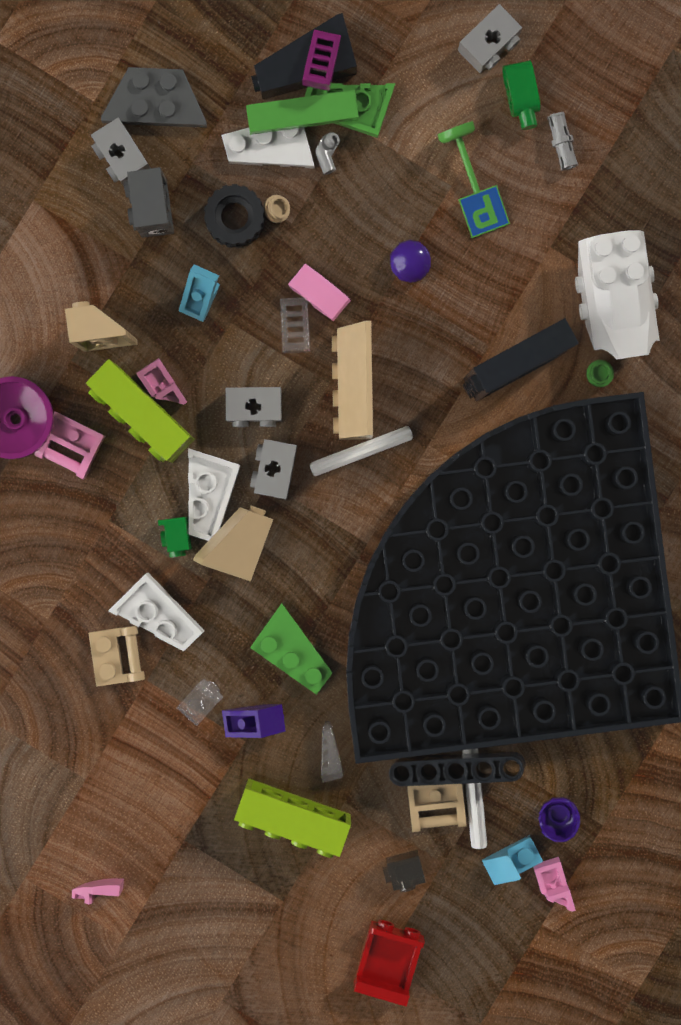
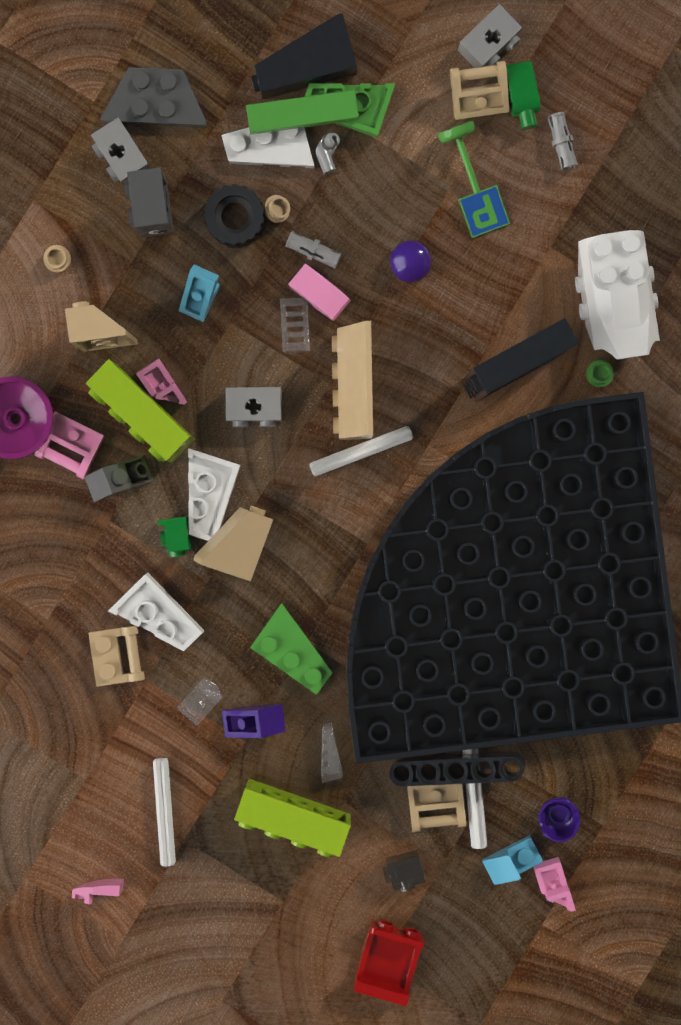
light grey brick [250,439,297,499] -> none
magenta slope [302,30,341,91] -> none
none -> tan plate [43,245,71,273]
none -> dark grey slope [84,455,154,502]
none -> white axle [153,758,176,867]
none -> light grey pin [285,230,342,269]
none -> tan plate [450,61,509,120]

